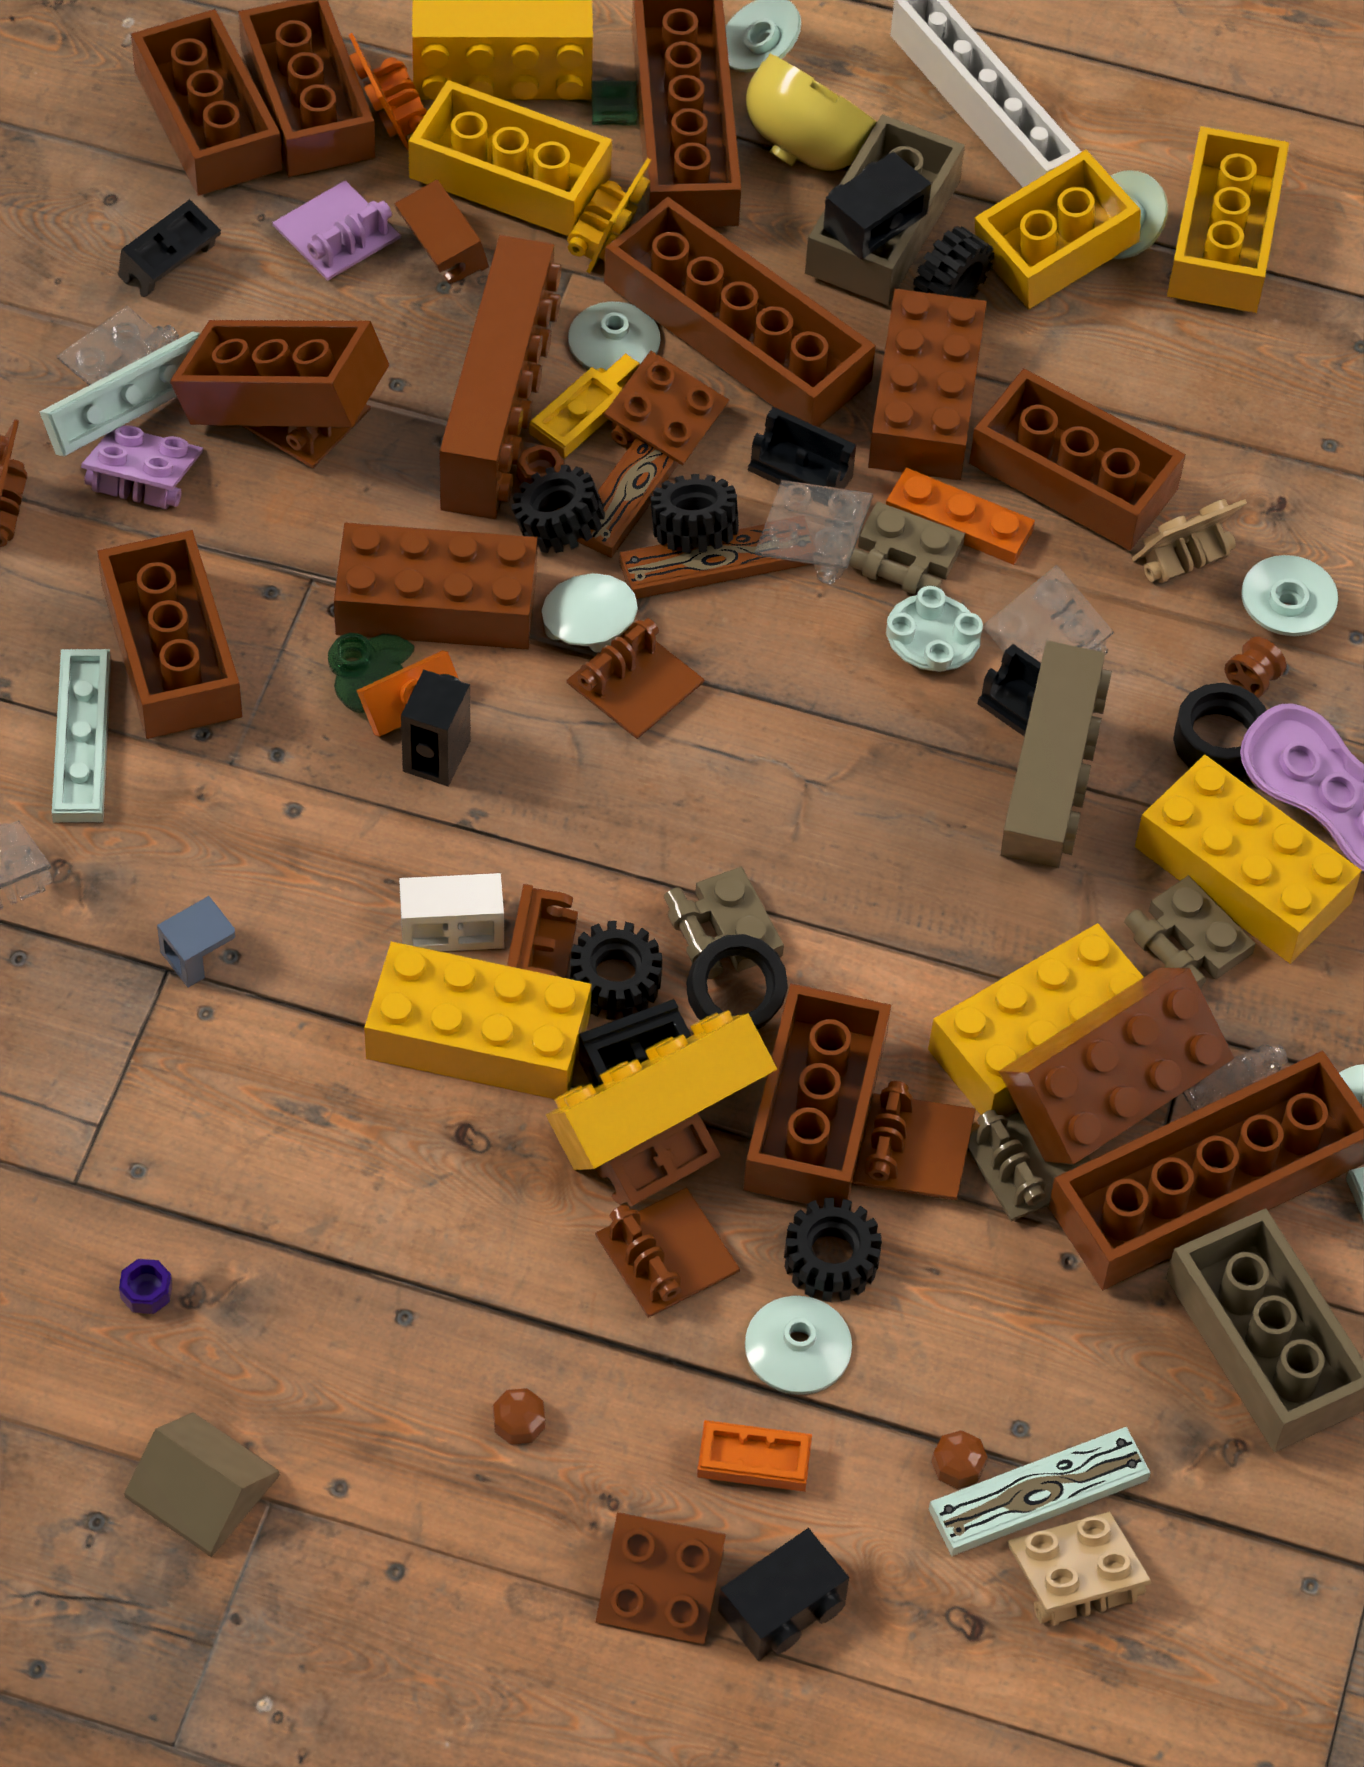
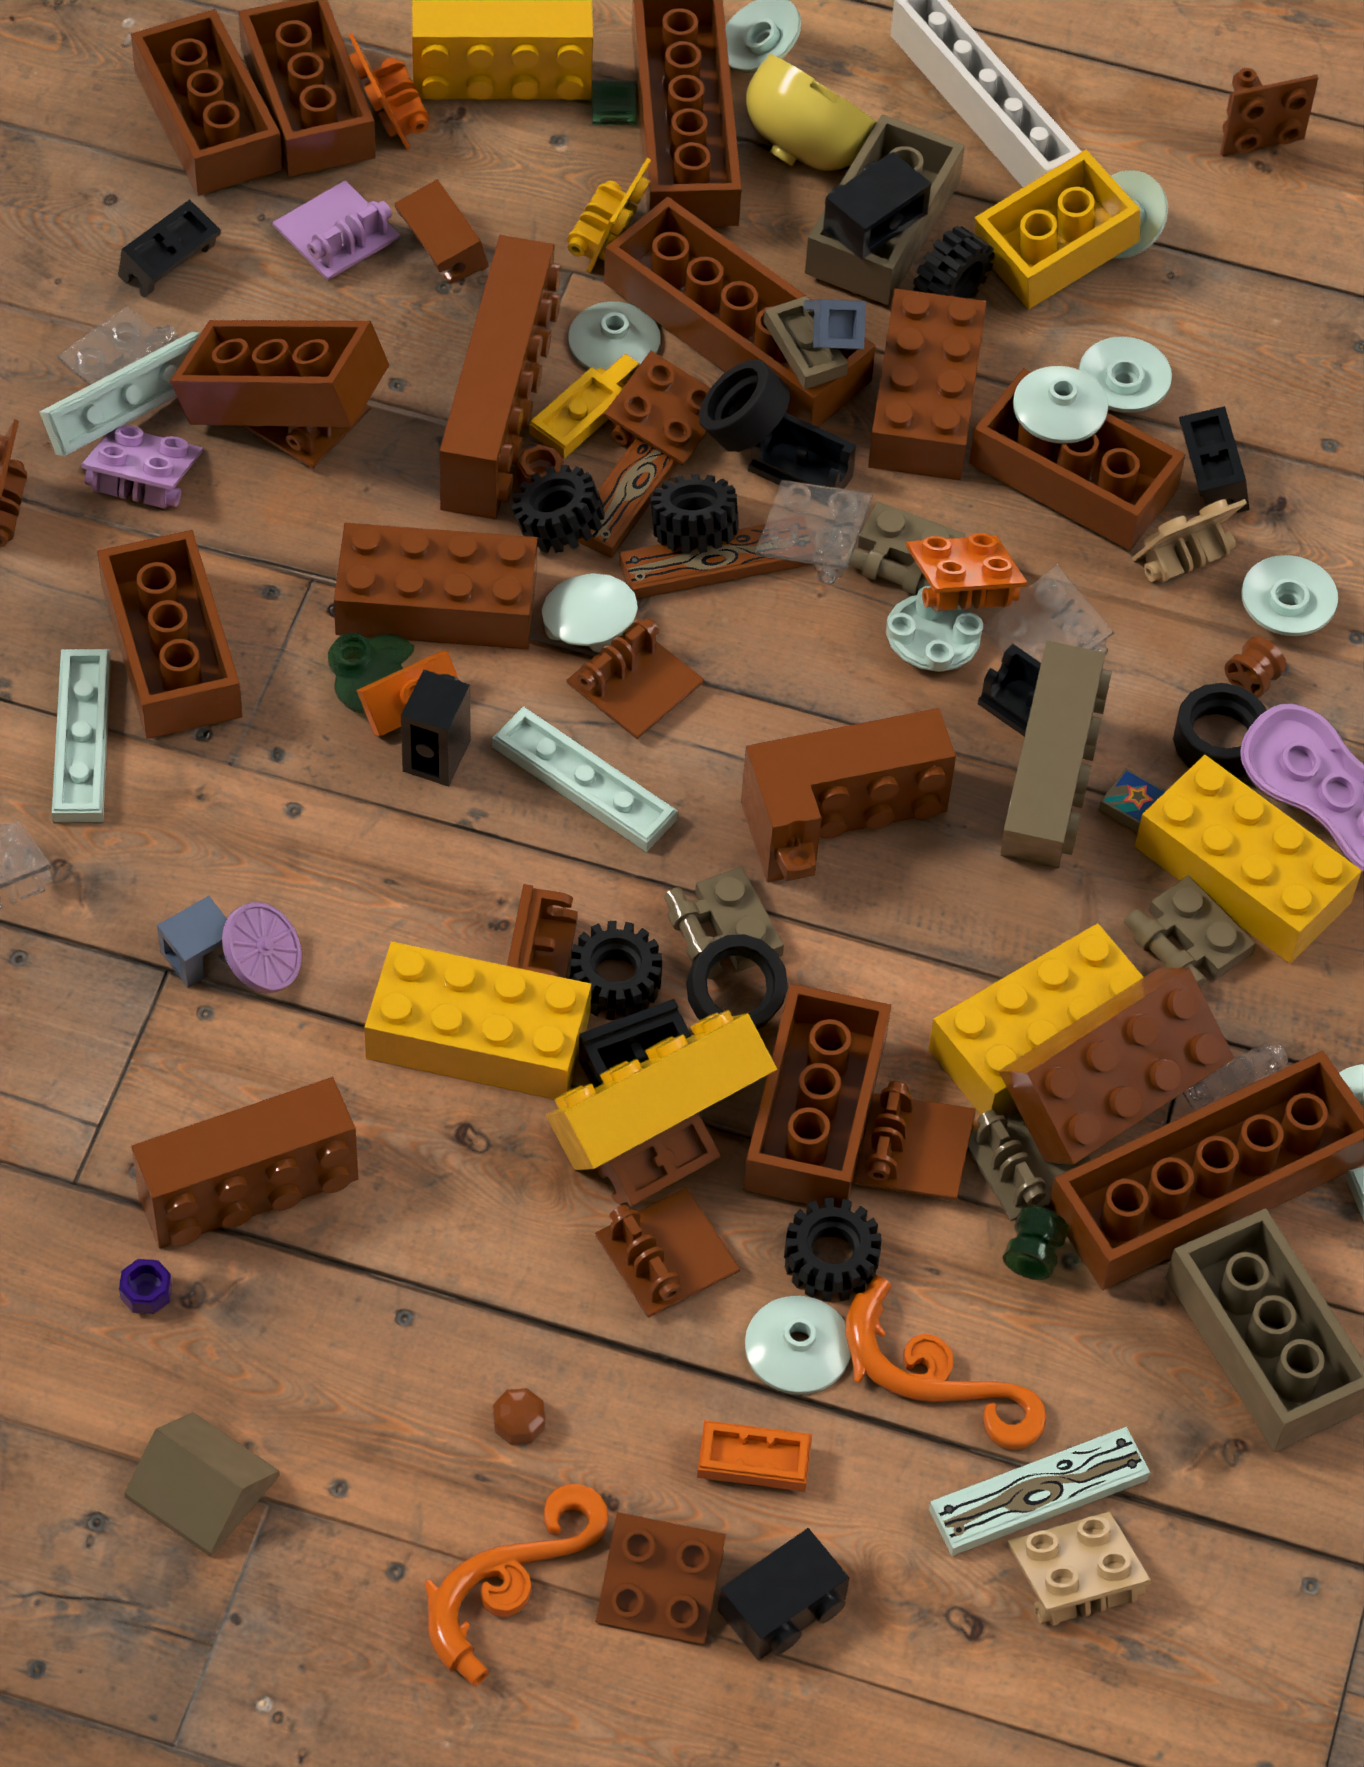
white hinge [399,873,504,952] -> none
yellow brick [408,80,612,236] -> none
orange plate [886,467,1035,565] -> none
dark orange tile [932,1430,988,1489] -> none
yellow brick [1167,126,1289,313] -> none
none -> dark orange brick [131,1077,359,1249]
none -> lavender wheel [222,902,302,993]
none -> orange plant [424,1484,608,1687]
none -> light aqua tile [492,706,678,852]
none -> black tyre [699,360,790,452]
none -> dark orange hinge [741,708,956,883]
none -> dark tan plate [764,296,848,390]
none -> sand blue panel [804,299,866,350]
none -> orange plant [845,1275,1047,1450]
none -> orange hinge [906,533,1027,612]
none -> clear green wheel [1003,1207,1069,1280]
none -> light aqua dish [1013,366,1108,444]
none -> light aqua dish [1079,337,1172,413]
none -> tile [1098,768,1166,833]
none -> black hinge [1179,406,1250,513]
none -> dark orange hinge [1220,68,1319,156]

